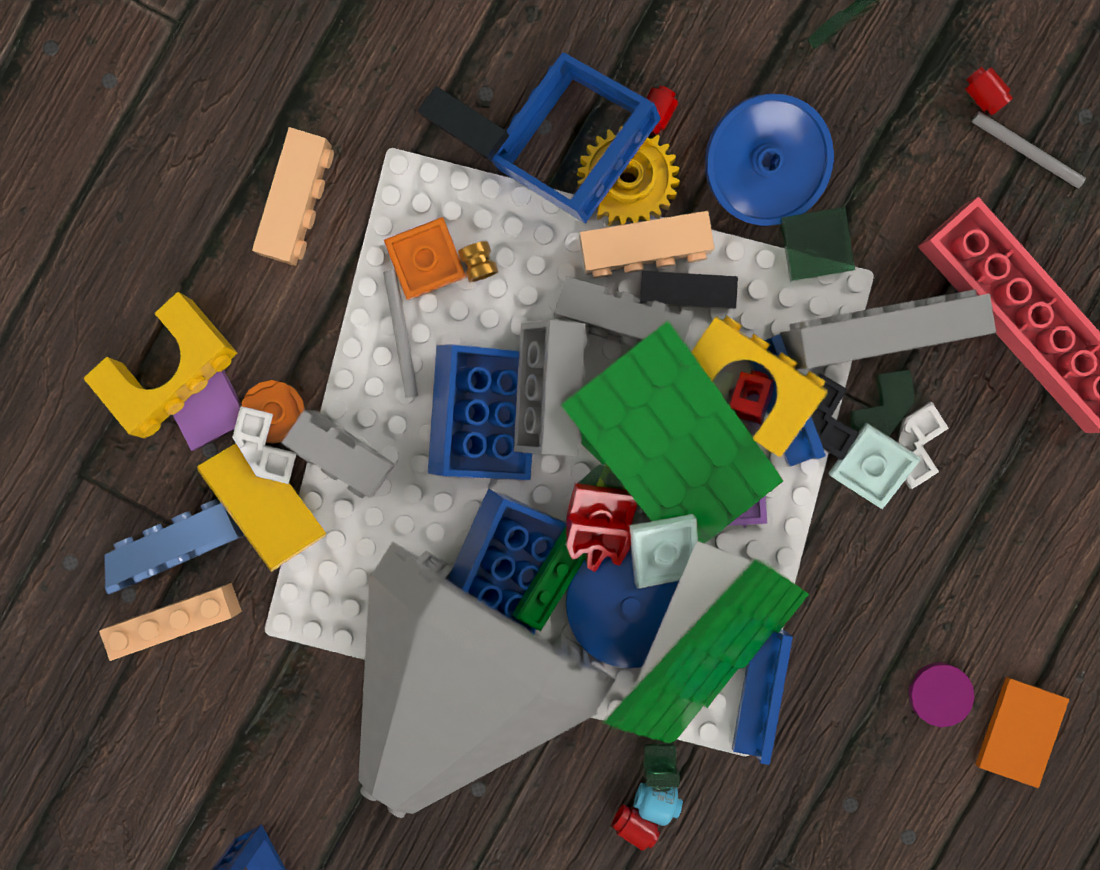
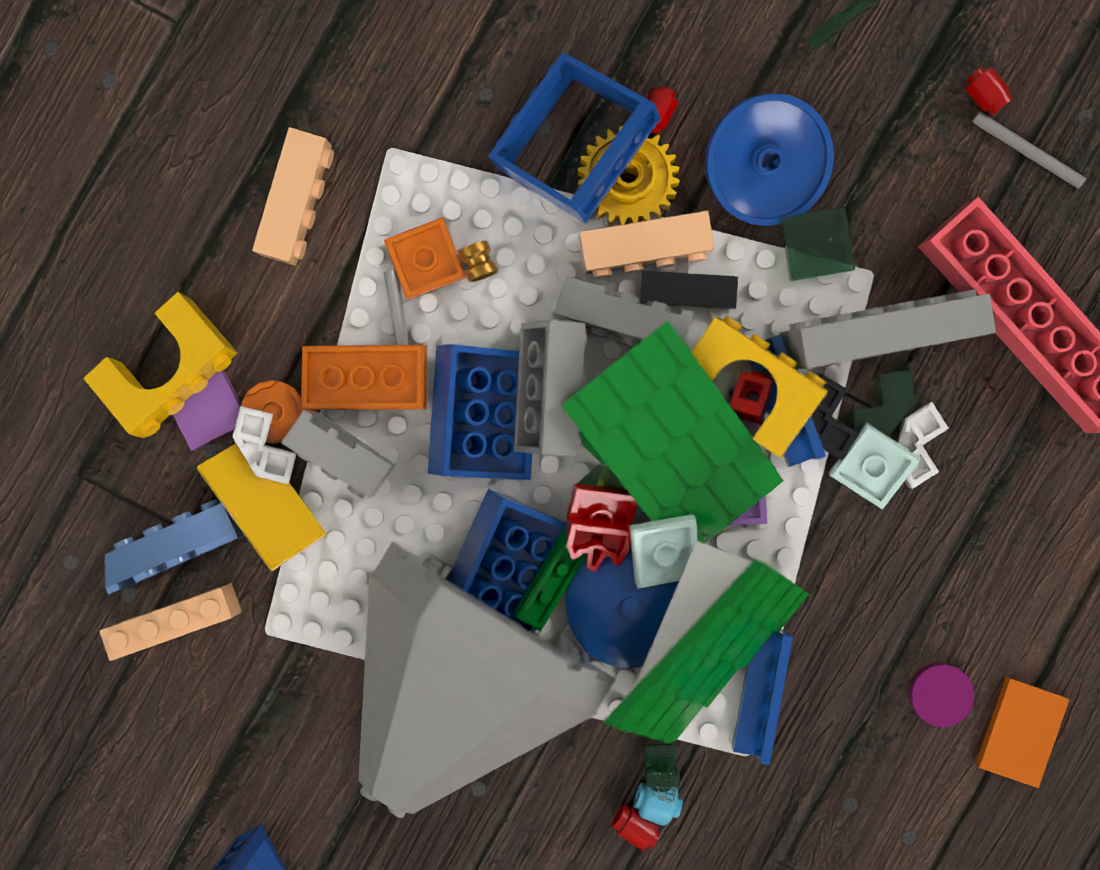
black tile [417,86,509,161] -> none
none -> orange tile [301,344,427,410]

